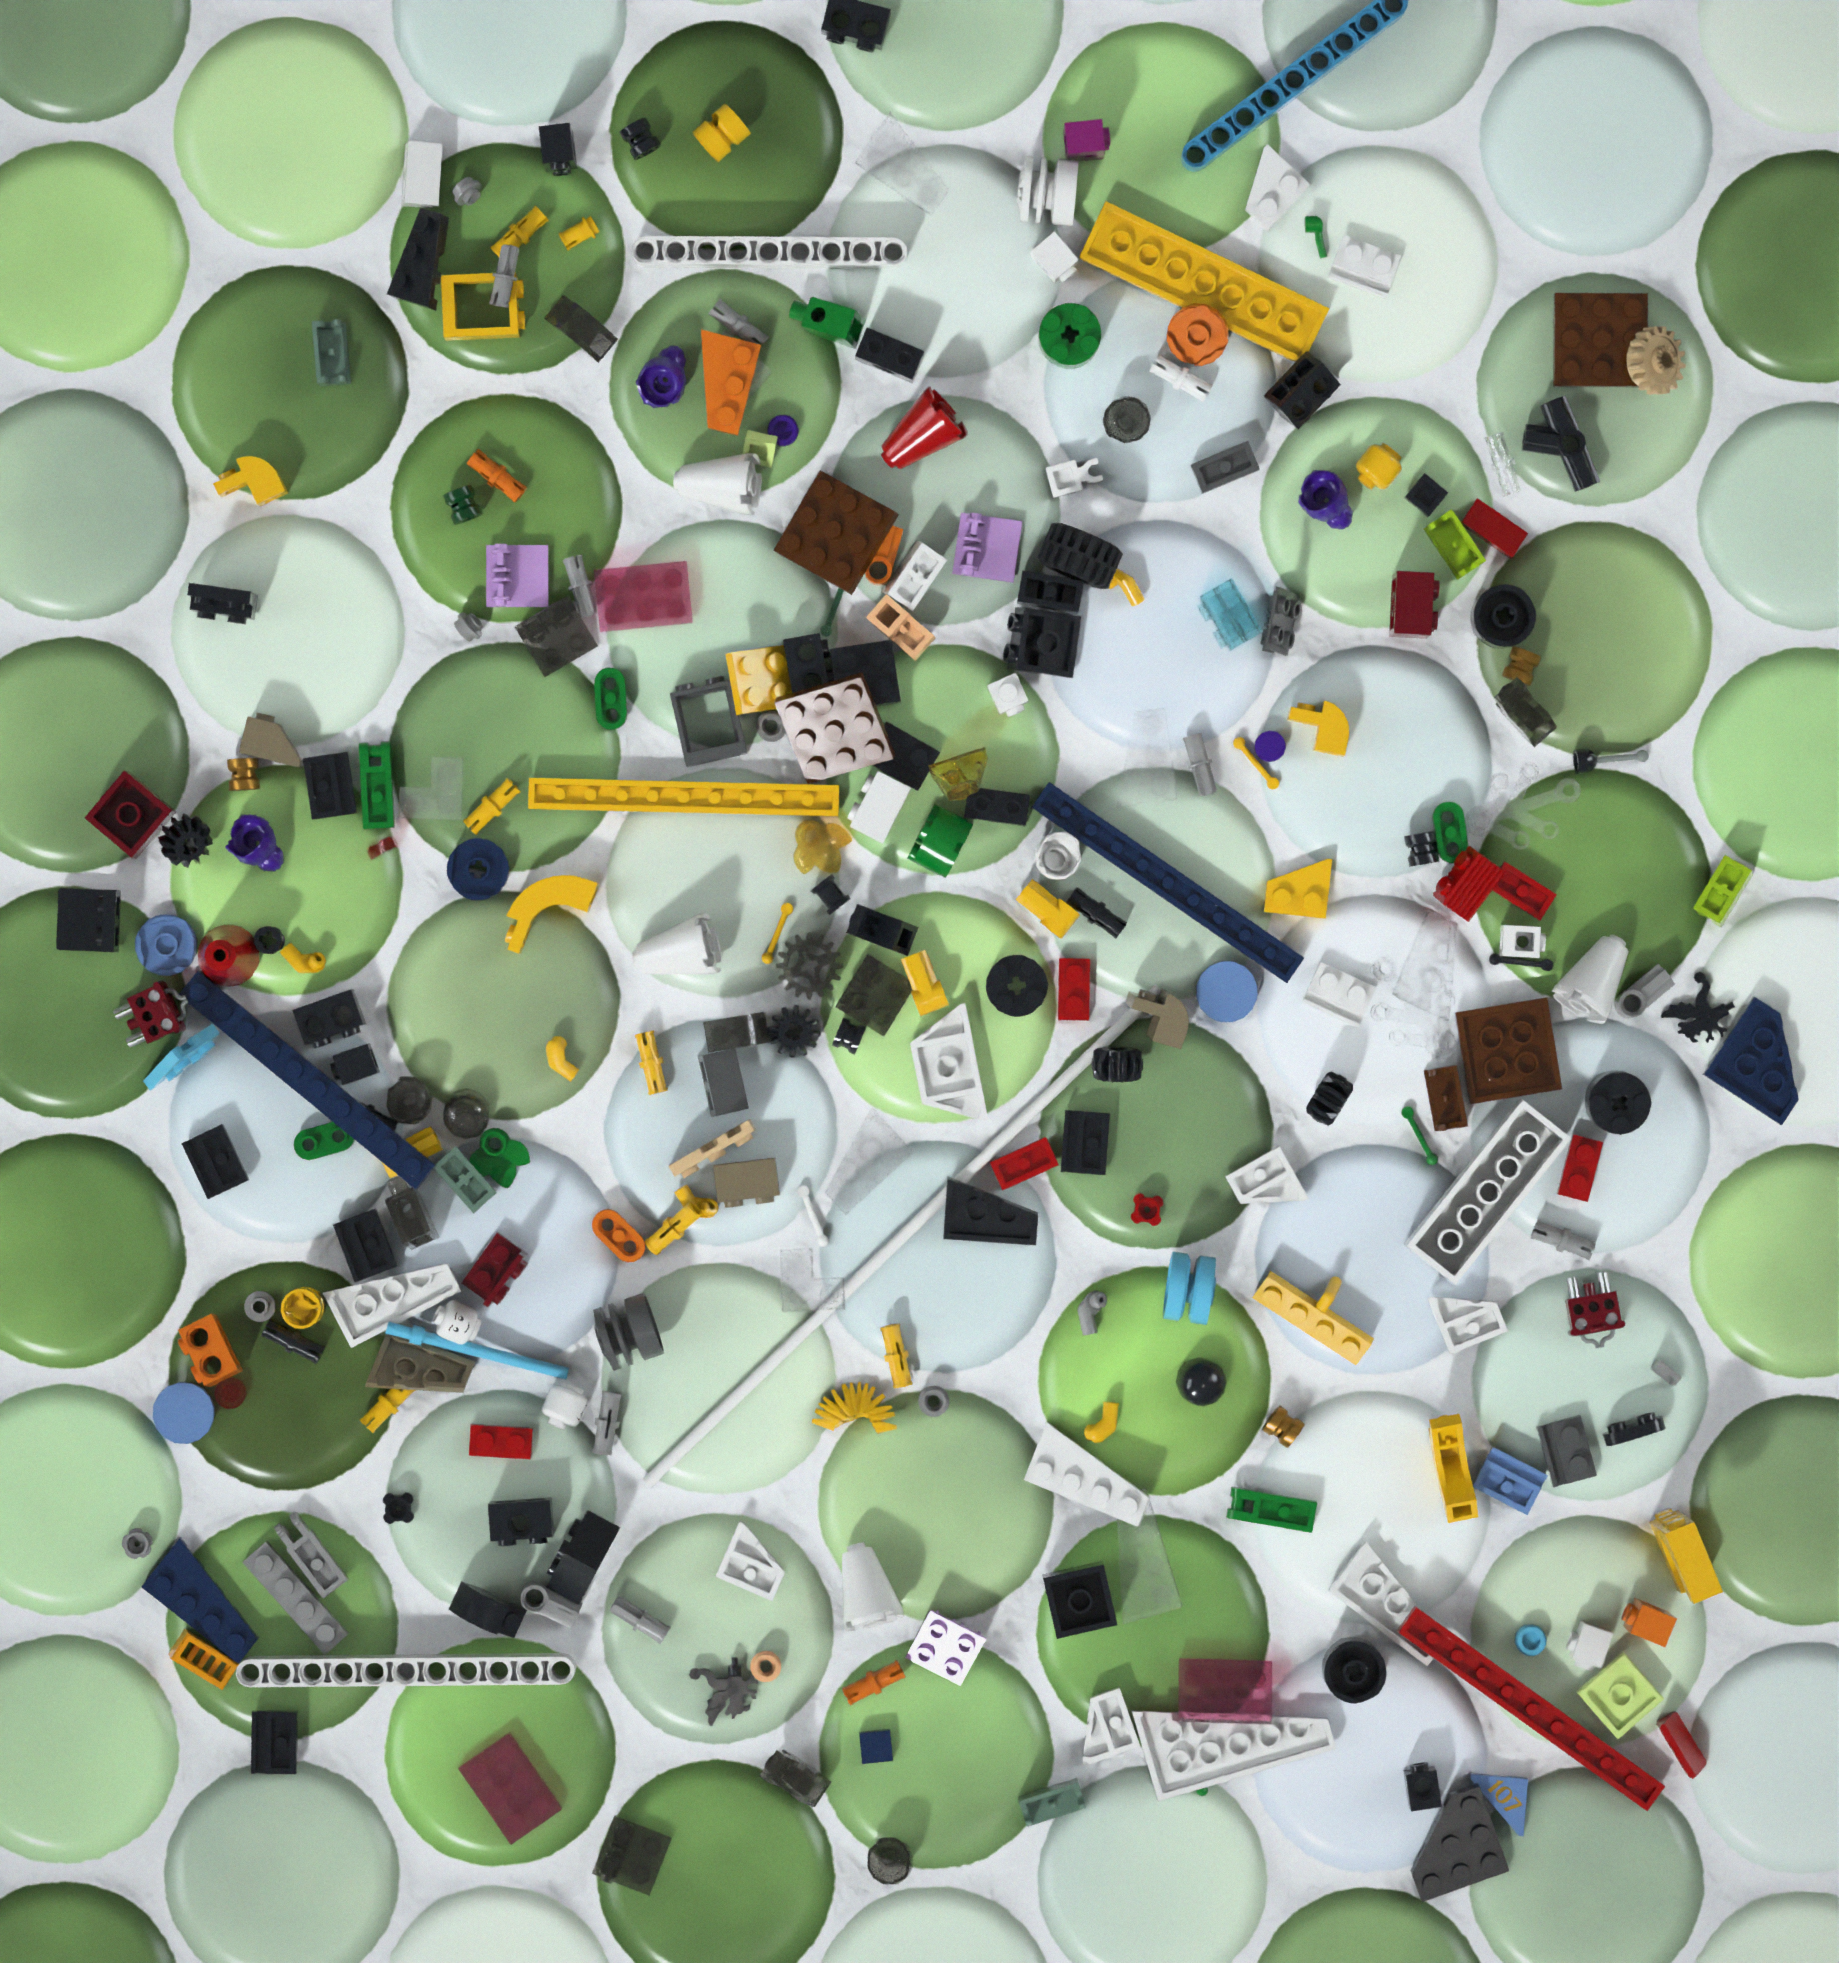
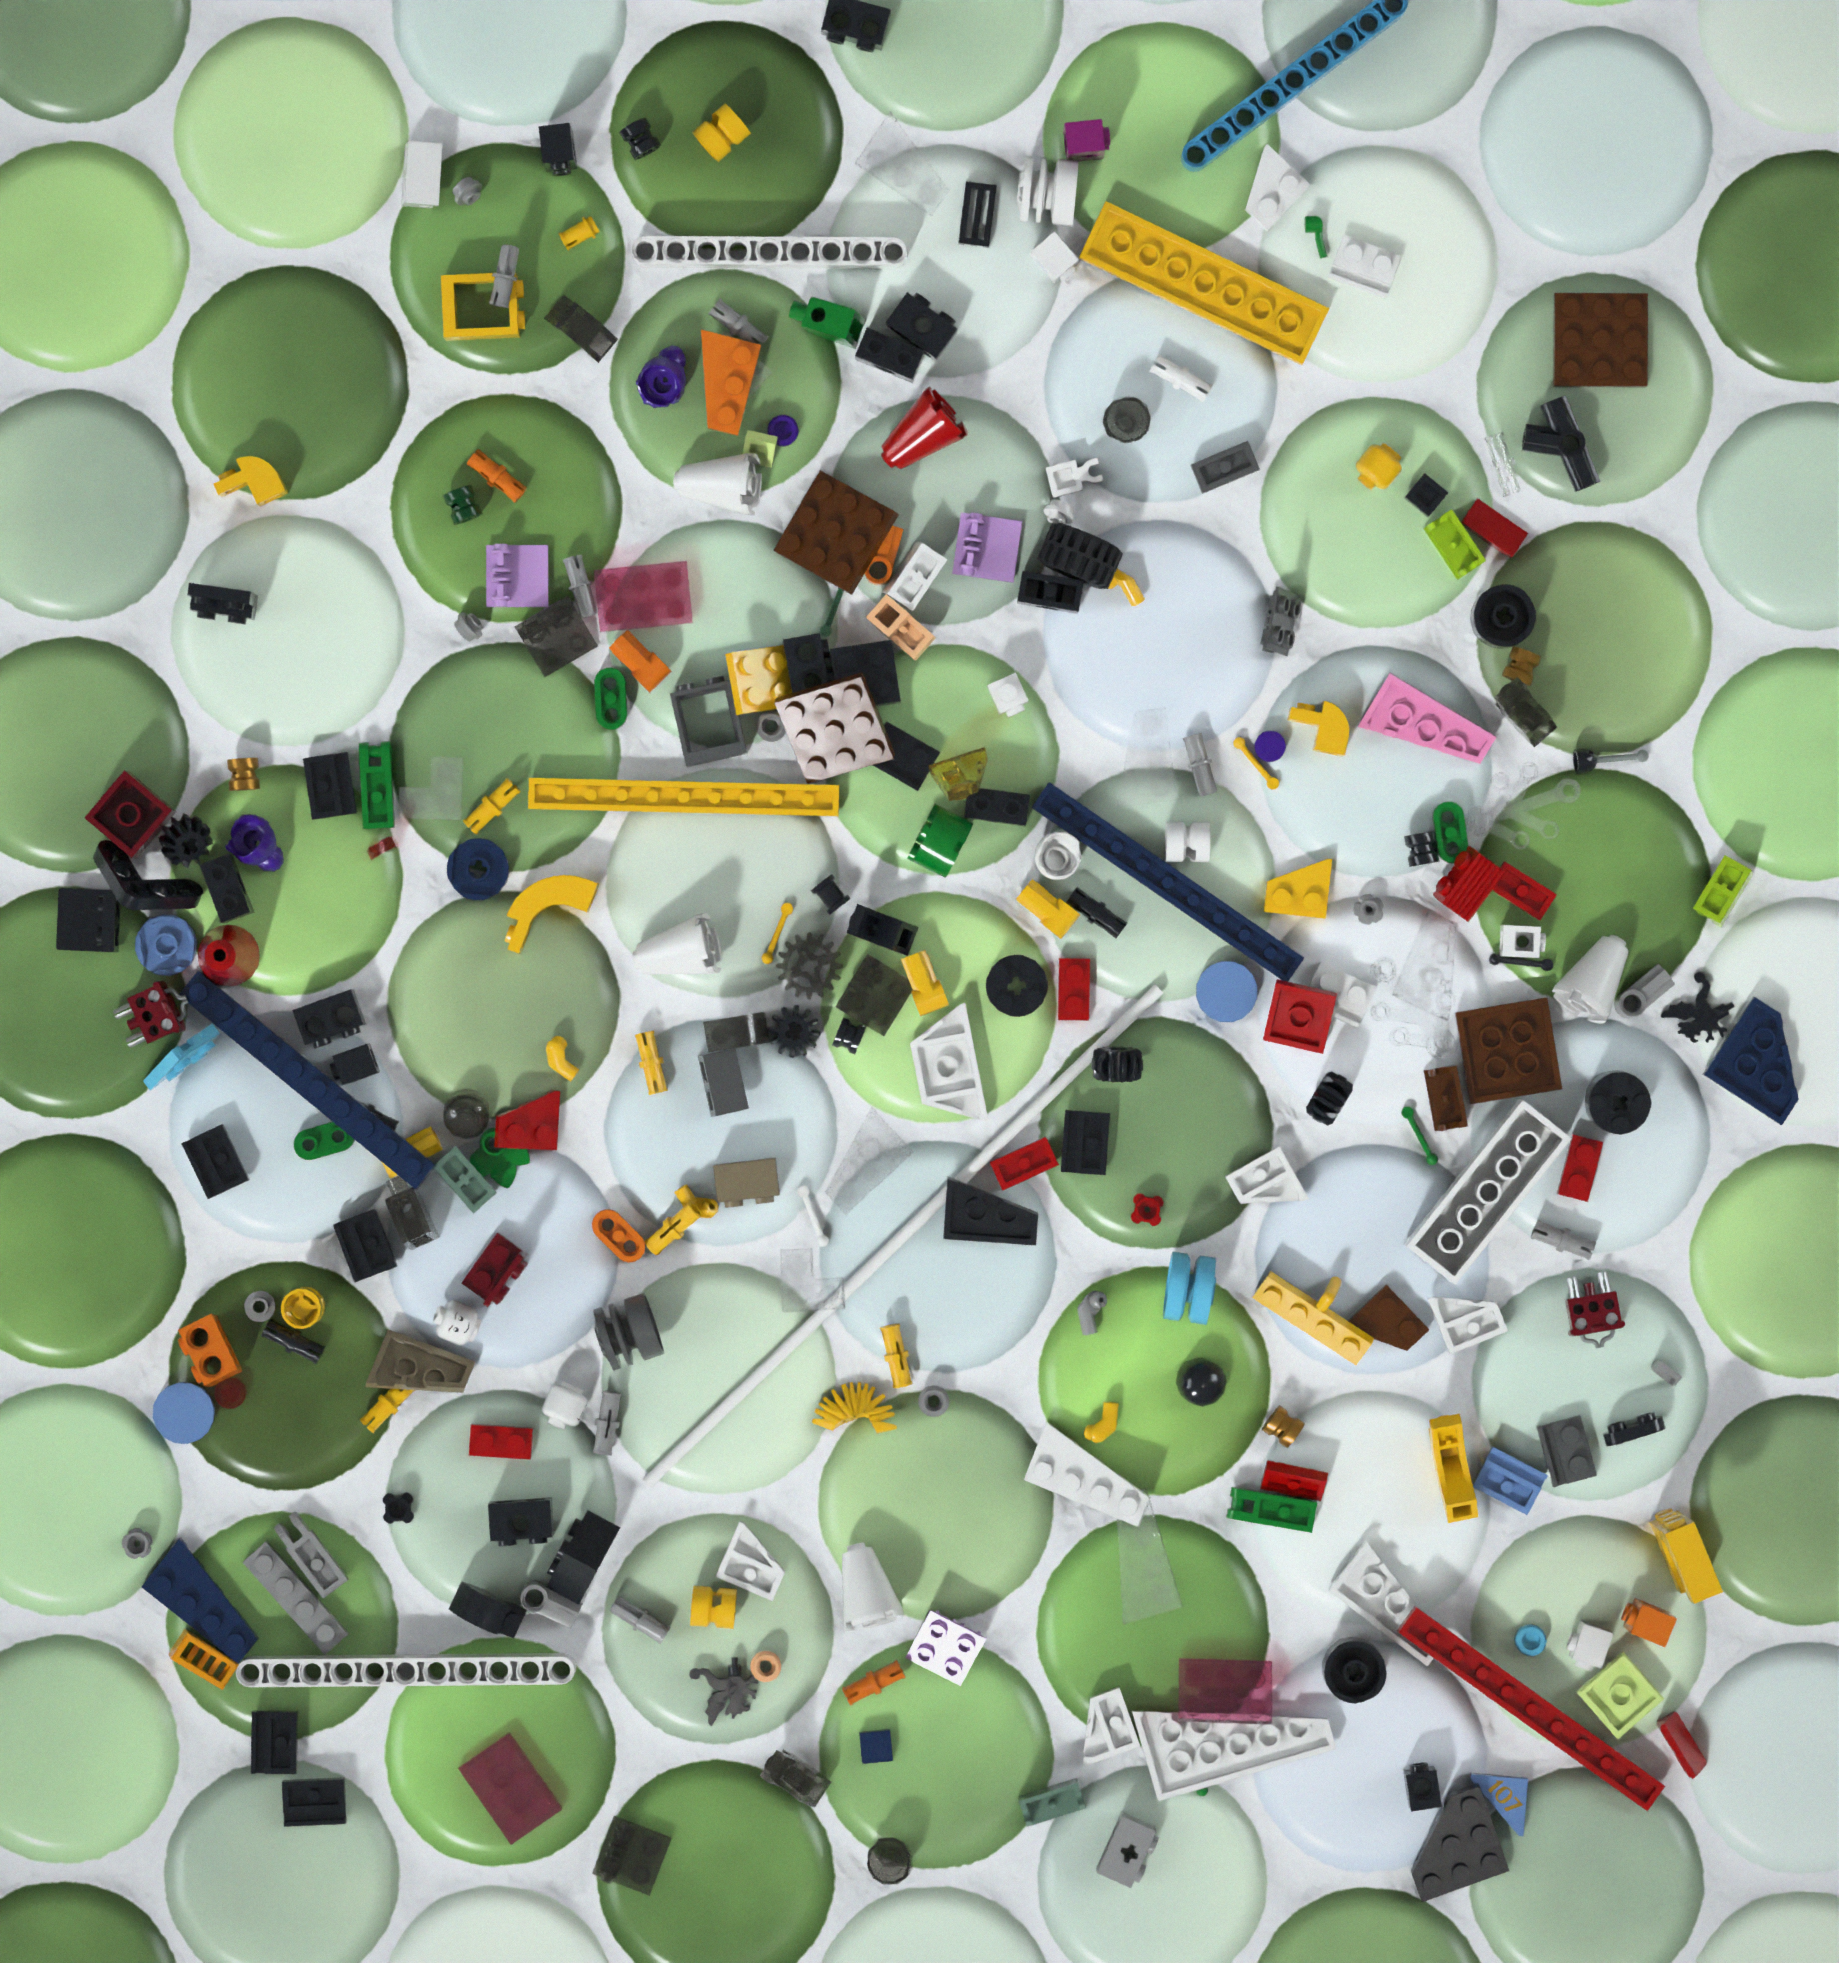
dark tan slope [239,713,304,768] -> none
black bush [254,926,285,954] -> none
yellow arm [280,943,326,973] -> none
sand green hinge [311,319,351,387] -> none
white wing [323,1263,462,1348] -> none
medium azure bar [385,1322,569,1380] -> none
clear smoke hair [386,1076,433,1125] -> none
black wing [387,208,449,311] -> none
yellow pin [490,206,549,257] -> none
tan wing [669,1119,756,1178] -> none
clear yellow plate [793,820,852,874] -> none
white brick [847,771,911,844] -> none
black plate [1003,607,1081,678] -> none
green brick [1038,303,1101,369] -> none
black brick [1042,1561,1118,1639] -> none
dark tan brick [1125,989,1189,1049] -> none
orange tile [1167,303,1229,366] -> none
clear light blue brick [1197,578,1263,652] -> none
black brick [1264,351,1341,429] -> none
dark purple piece [1298,470,1353,530] -> none
dark red brick [1389,571,1440,639] -> none
tan gear [1627,326,1686,395] -> none
none -> black beam [93,840,203,910]
none -> black brick [199,854,254,923]
none -> black plate [282,1777,347,1827]
none -> red wing [494,1090,560,1150]
none -> orange piece [609,630,672,693]
none -> yellow wheel [690,1585,737,1629]
none -> black brick [885,292,958,362]
none -> black tile [958,181,997,248]
none -> white plate [1044,499,1074,524]
none -> light grey brick [1096,1812,1159,1888]
none -> white wheel [1165,822,1210,862]
none -> red plate [1260,1460,1328,1502]
none -> red plate [1263,979,1337,1054]
none -> reddish brown wing [1348,1285,1429,1351]
none -> light grey plate [1353,894,1384,925]
none -> bright pink wing [1358,673,1496,764]

